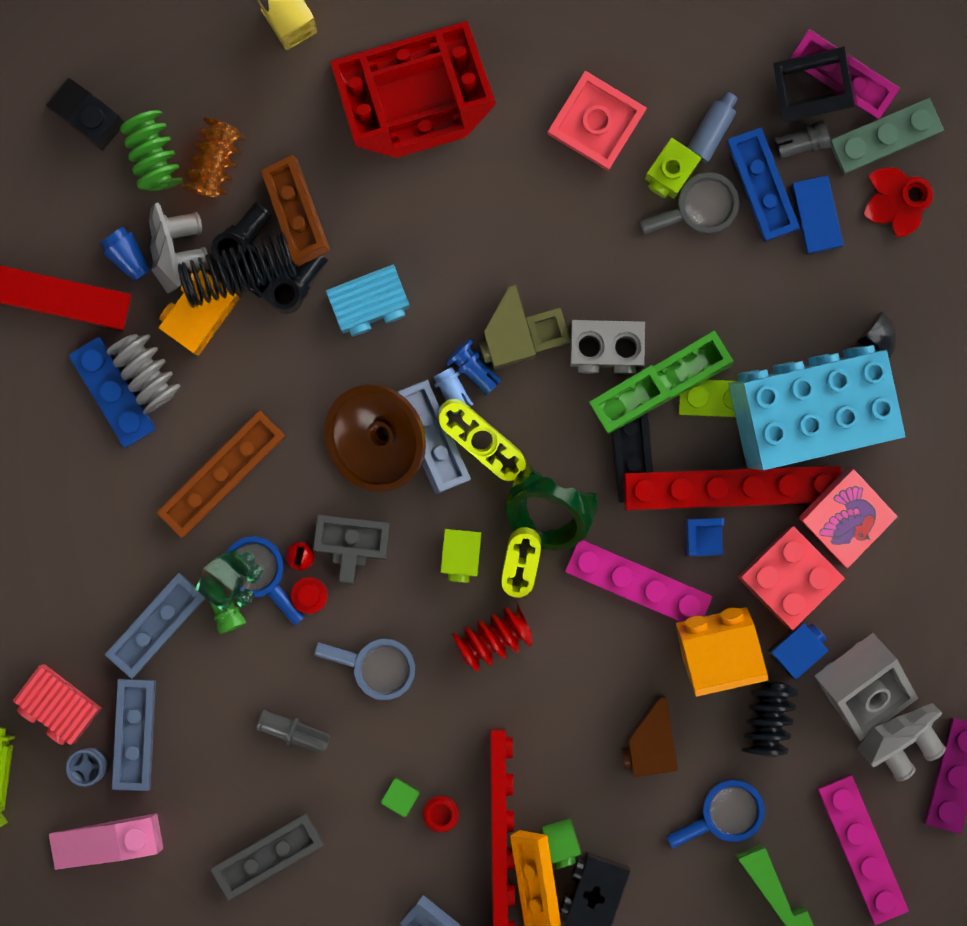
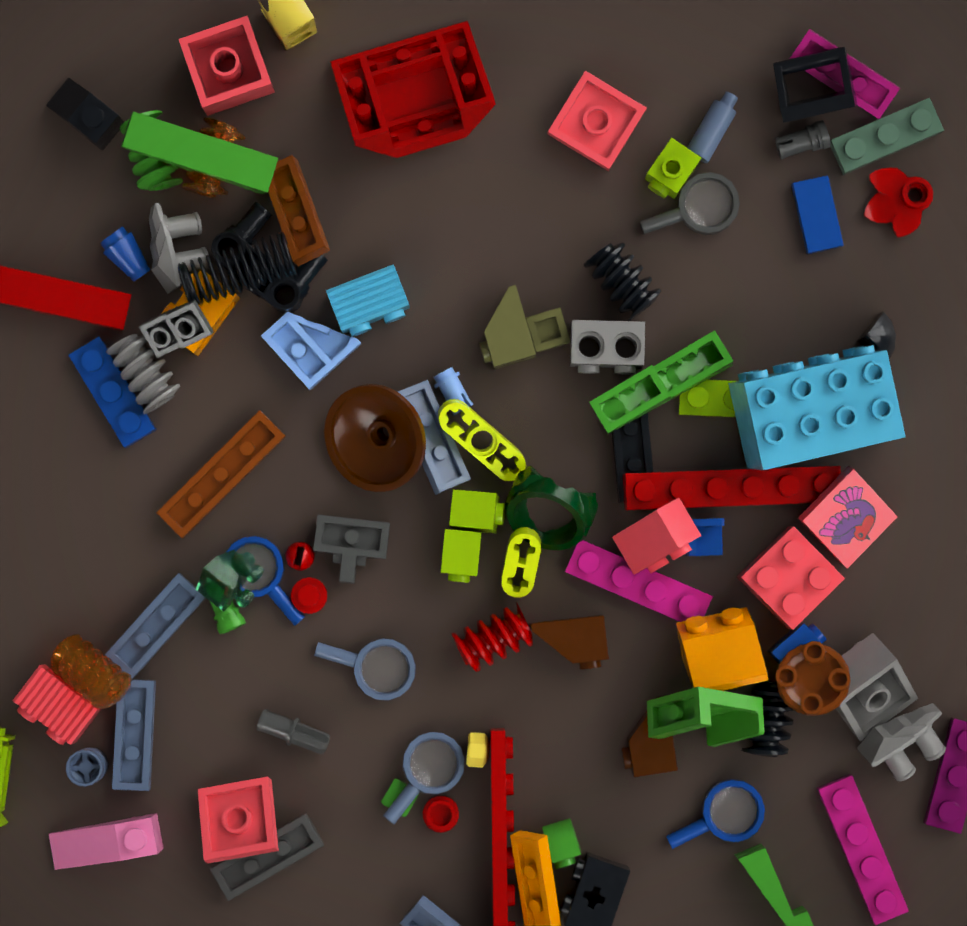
blue pin [445,339,502,396] -> none
blue plate [726,127,800,243] -> none
none -> clear orange piece [51,634,132,709]
none -> bright green slope [121,111,279,194]
none -> dark grey slope [139,300,214,358]
none -> coral brick [178,16,275,116]
none -> coral plate [198,776,279,864]
none -> light blue wing [261,312,362,390]
none -> piece [383,732,465,825]
none -> lime brick [449,489,505,534]
none -> light yellow tile [466,732,490,768]
none -> reddish brown slope [530,615,609,669]
none -> black piece [584,242,661,321]
none -> coral brick [612,498,702,575]
none -> bright green panel [647,687,765,747]
none -> dark orange dish [776,641,851,716]

